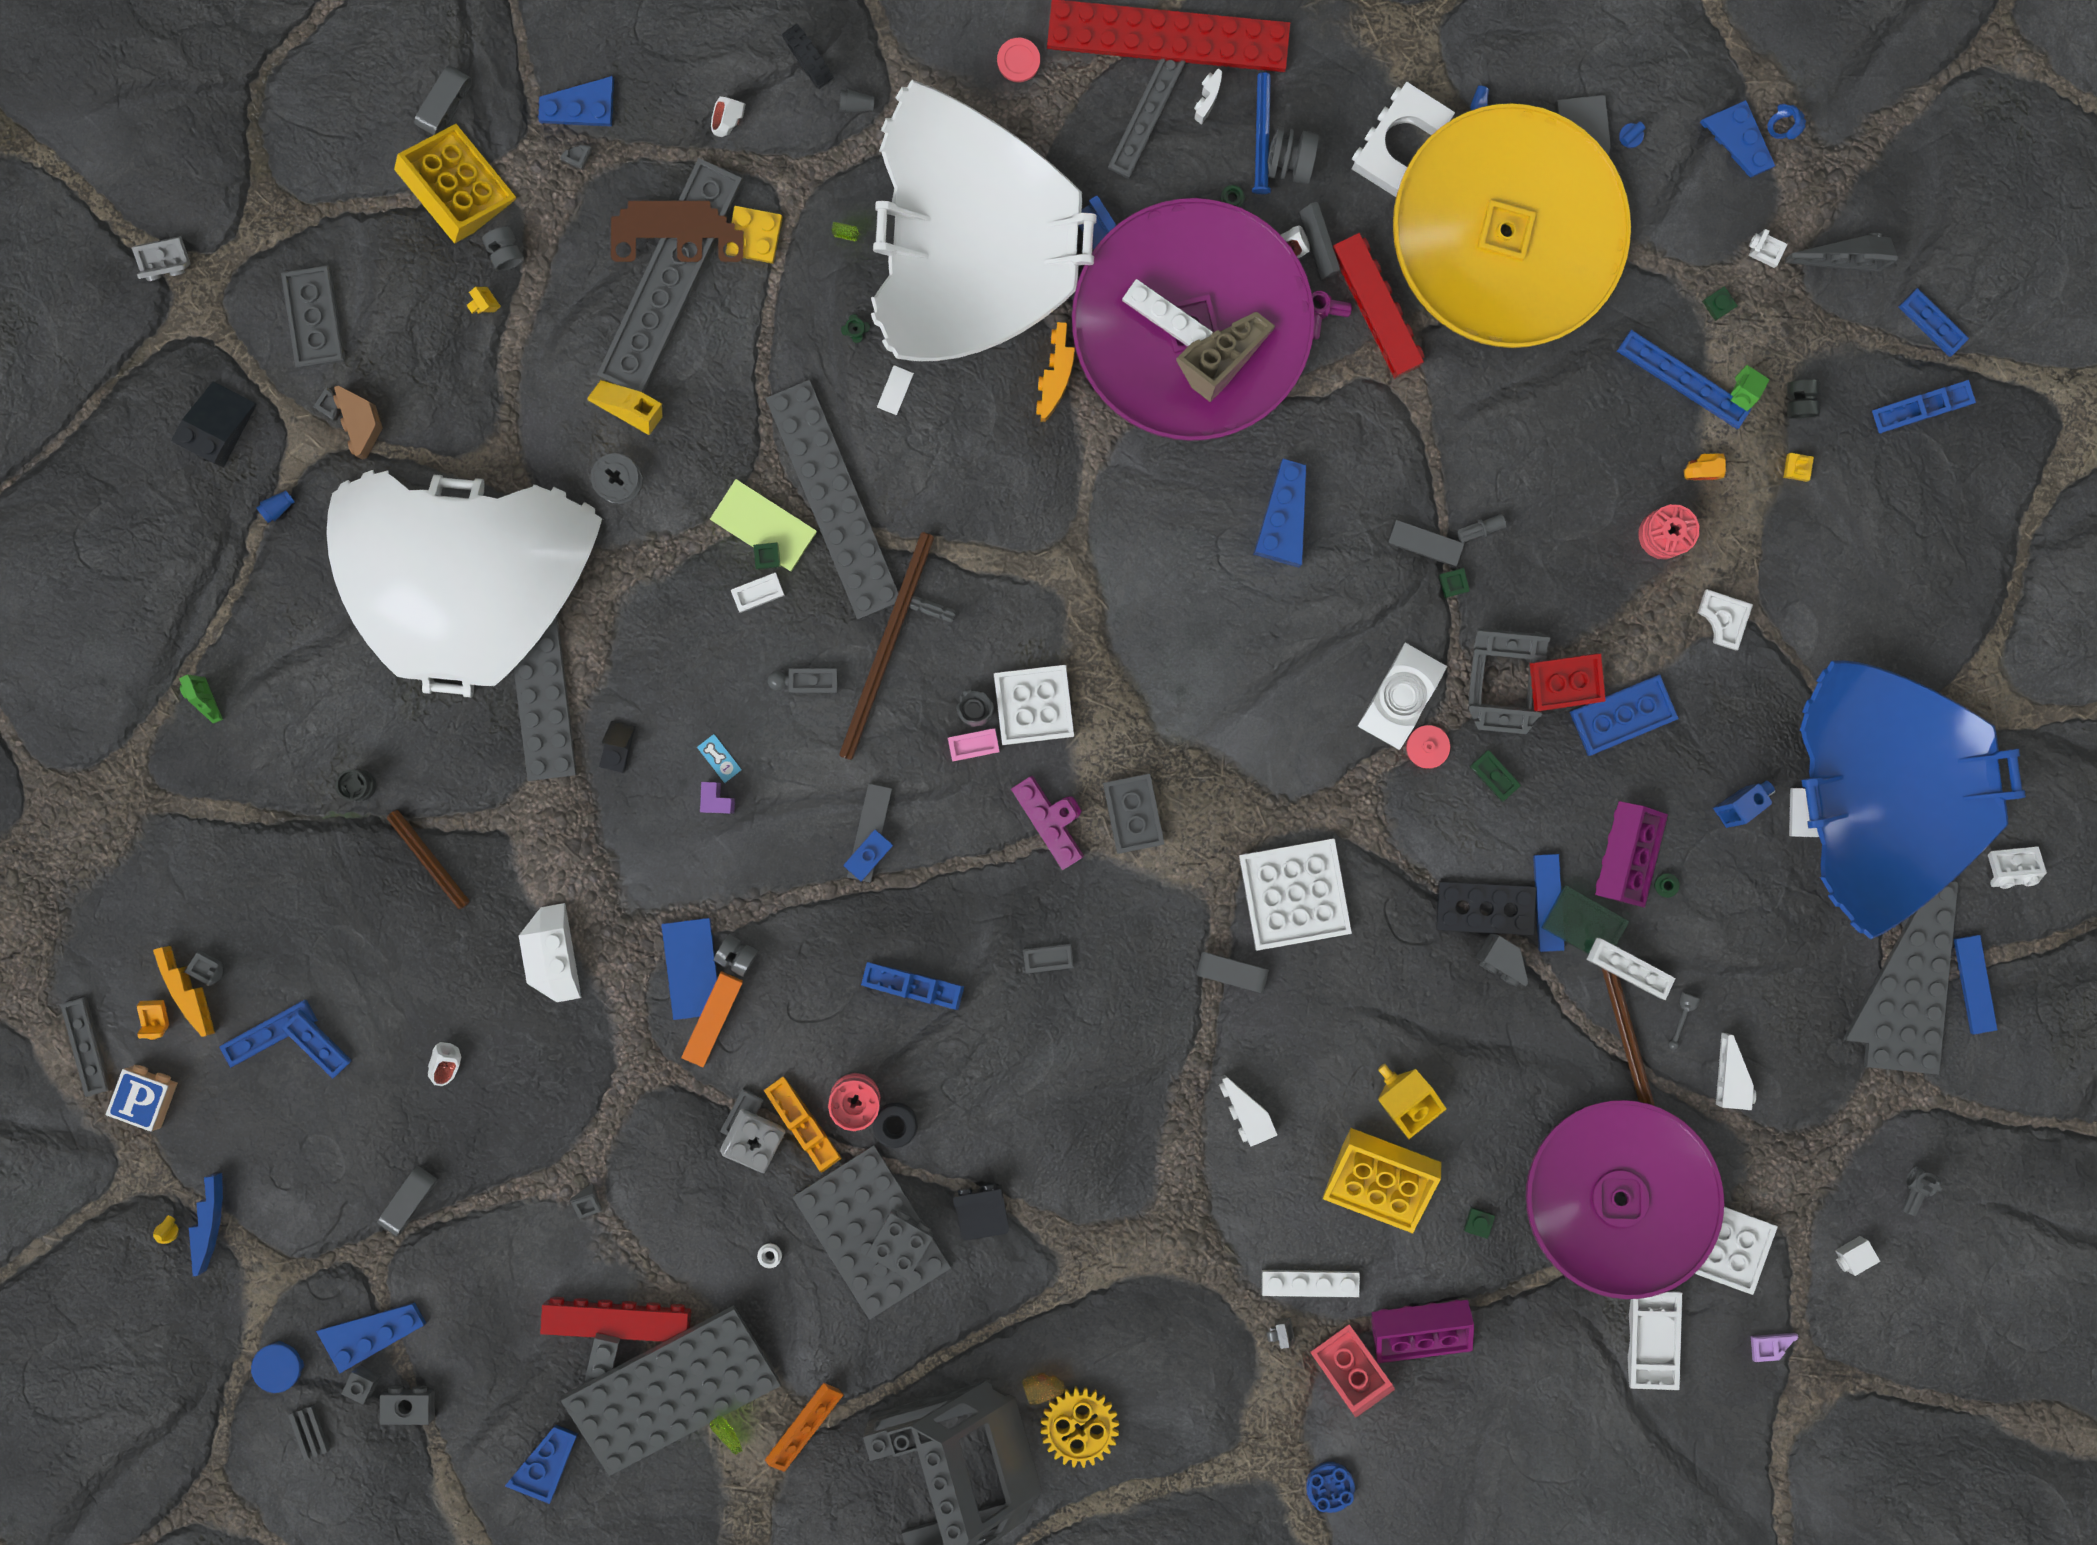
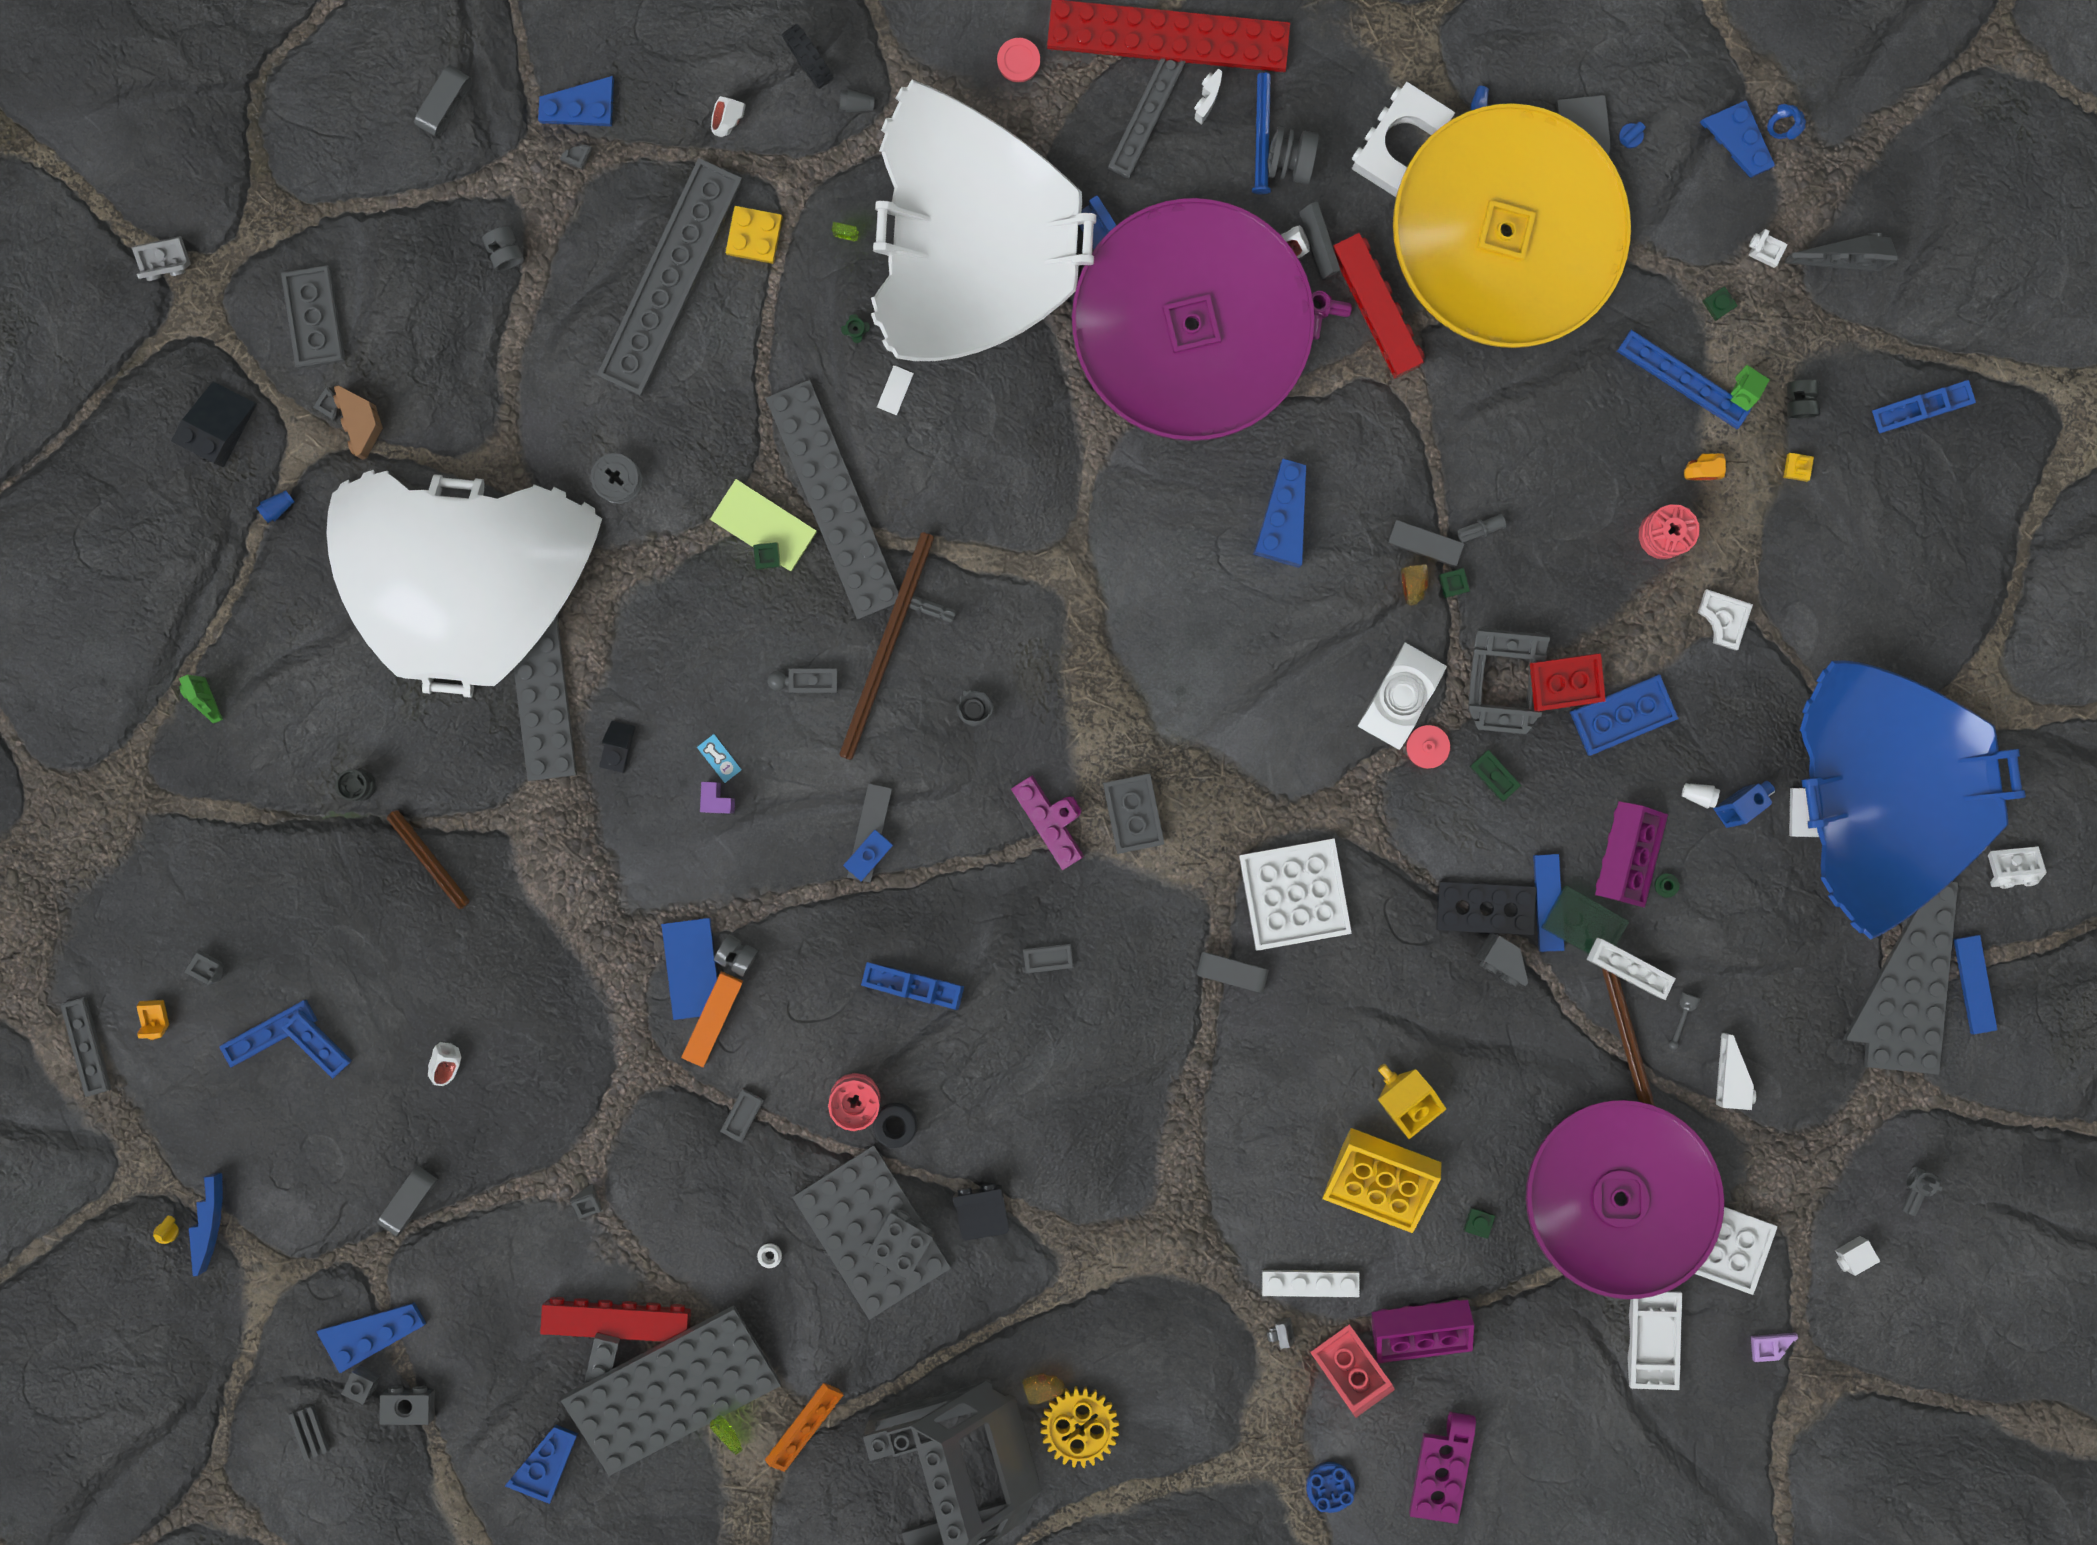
piece [106,1065,178,1132] -> none
light orange slope [153,946,215,1037] -> none
blue tile [251,1341,304,1393] -> none
yellow slope [394,124,516,244] -> none
yellow tile [467,287,501,314] -> none
white wedge [519,903,581,1002] -> none
yellow slope [587,380,662,435] -> none
reddish brown piece [611,201,743,262] -> none
light grey brick [720,1109,785,1173] -> none
white tile [731,573,785,613] -> none
light orange slope [764,1076,842,1172] -> none
bright pink tile [948,728,1000,761] -> none
white plate [994,665,1074,745] -> none
light orange slope [1036,322,1075,422] -> none
white plate [1122,279,1213,346] -> none
dark tan wedge [1176,312,1275,402] -> none
white slope [1219,1075,1277,1147] -> none
dark green plate [1220,185,1245,207] -> none
blue tile [1898,288,1969,357] -> none
none -> clear yellow rock [1401,564,1429,606]
none -> magenta hinge [1409,1412,1476,1524]
none -> white cone [1681,783,1720,809]

